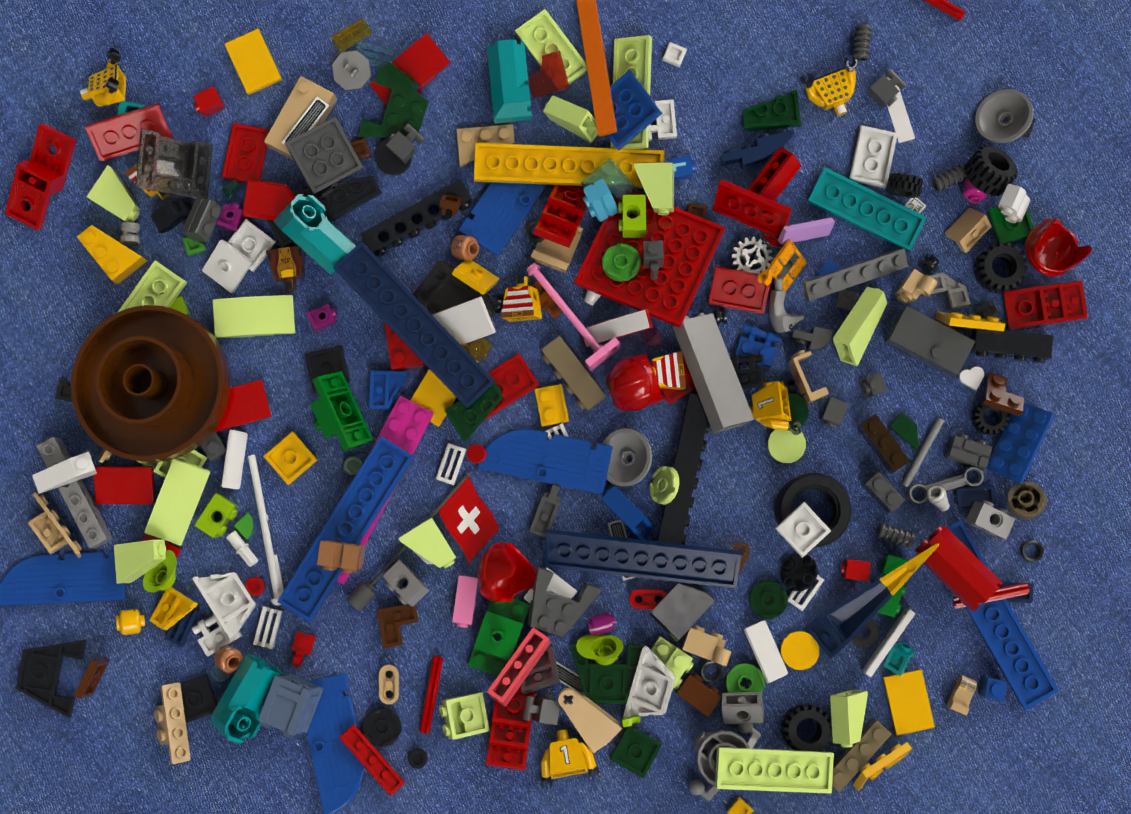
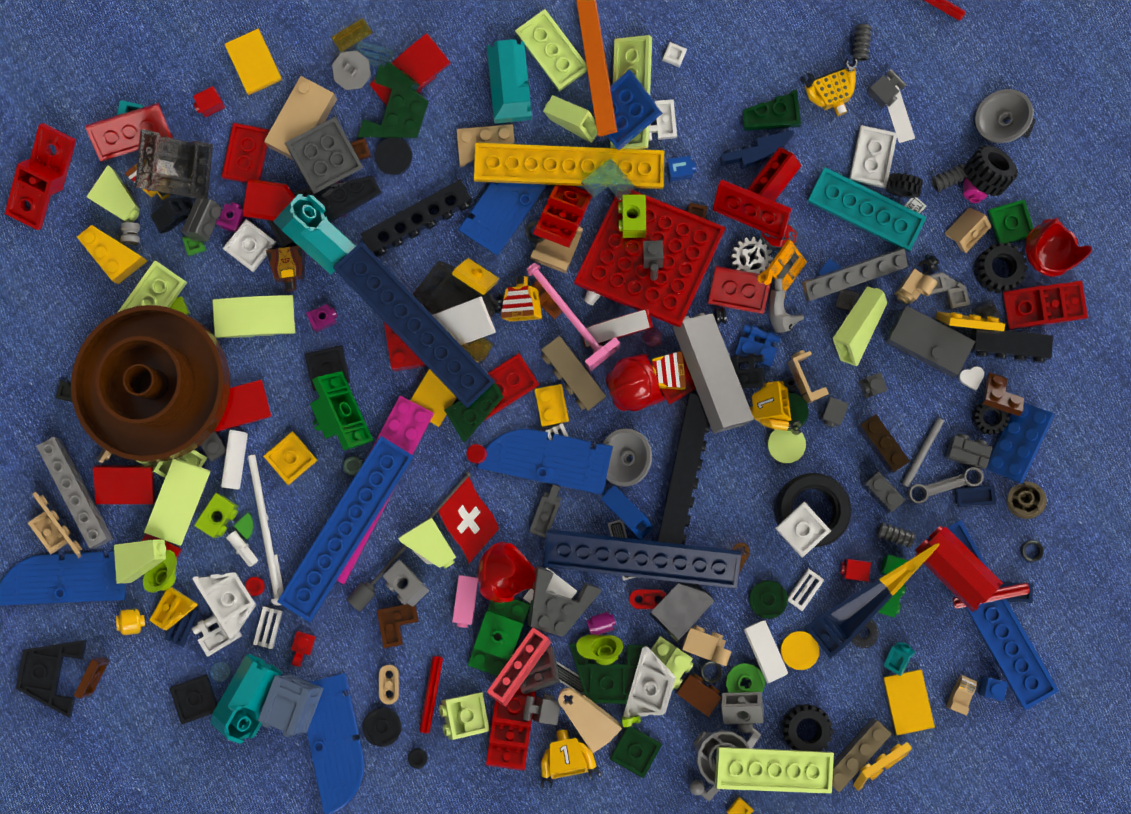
white slope [32,452,97,494] -> none
yellow torso [80,48,126,107] -> none
tan bracket [154,682,191,764] -> none
white plate [202,240,253,293] -> none
nougat head [214,645,243,673] -> none
tile [222,180,244,197] -> none
sticker [281,96,329,145] -> none
medium nougat brick [317,540,366,573] -> none
red tile [338,724,405,796] -> none
blue wing [369,371,408,410] -> none
dark grey brick [386,123,425,164] -> none
white tile [436,443,467,485] -> none
reddish brown tile [439,194,462,217] -> none
nougat head [451,235,479,261] -> none
clear red tile [528,51,570,98] -> none
medium azure brick [583,179,619,222] -> none
bright green tile [602,243,641,282] -> none
yellowish green slope [634,163,674,215] -> none
yellowish green tile [649,466,679,505] -> none
lavender tile [778,218,835,245] -> none
black dish [780,554,818,591] -> none
dark grey brick [790,326,833,352] -> none
yellowish green slope [830,690,868,747] -> none
white tile [862,609,916,677] -> none
dark green tile [889,412,919,450] -> none
white cone [927,486,950,511] -> none
light grey brick [965,500,1015,540] -> none
white brick [998,184,1030,223] -> none

